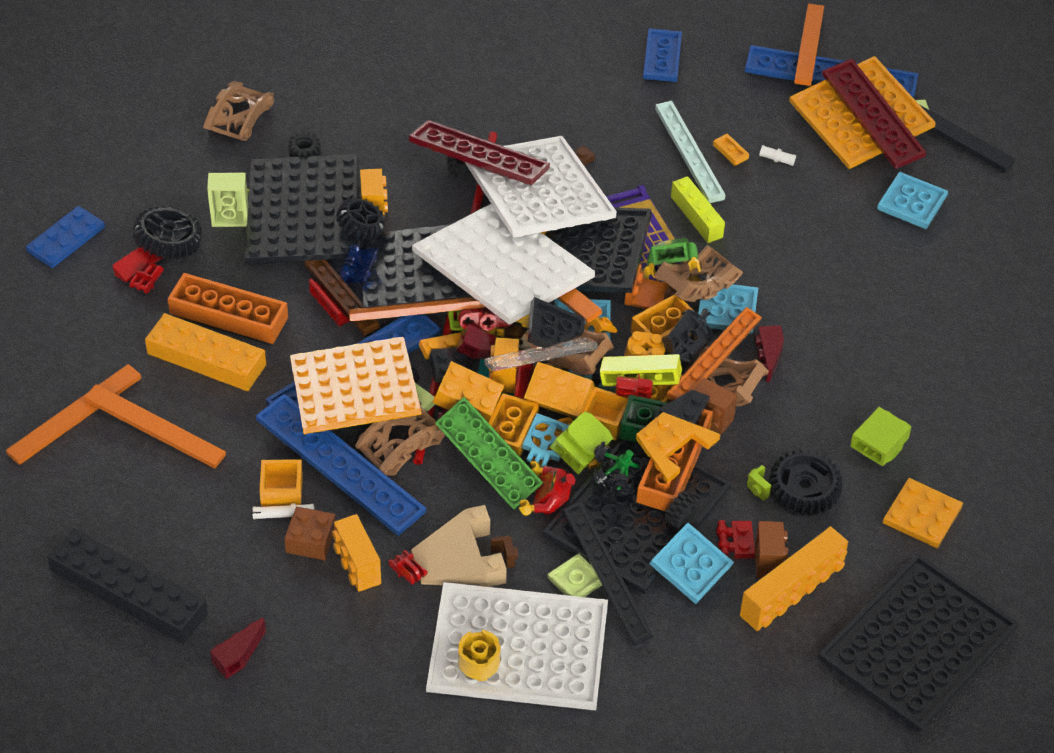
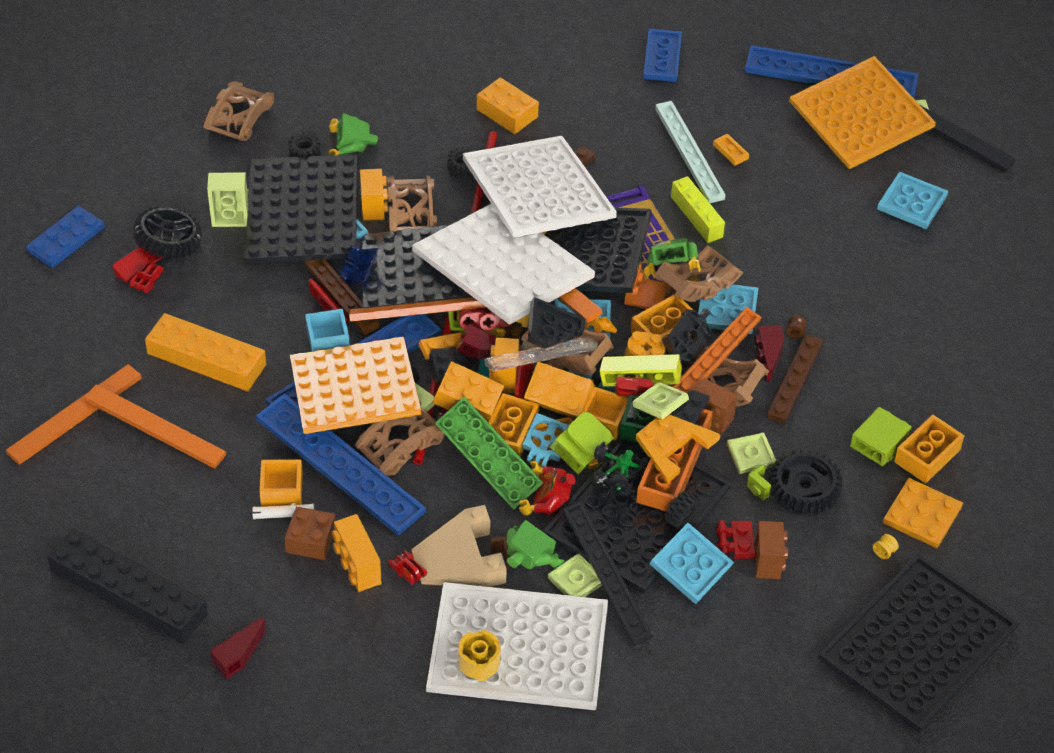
orange brick [168,273,288,344] -> none
black gear [336,197,386,241] -> none
dark red plate [409,120,550,185] -> none
light orange brick [740,526,849,631] -> none
white pin [759,145,796,166] -> none
orange tile [794,3,824,86] -> none
dark red plate [822,58,926,169] -> none
none -> medium azure piece [305,309,350,352]
none -> bright green torso [328,113,378,155]
none -> medium nougat fence [387,175,437,231]
none -> light orange brick [477,77,539,134]
none -> bright green torso [506,520,564,569]
none -> yellowish green tile [633,382,689,419]
none -> yellowish green tile [727,433,776,474]
none -> reddish brown plate [767,334,823,424]
none -> reddish brown wheel [786,315,807,339]
none -> yellow wheel [873,534,899,560]
none -> light orange brick [894,415,965,484]

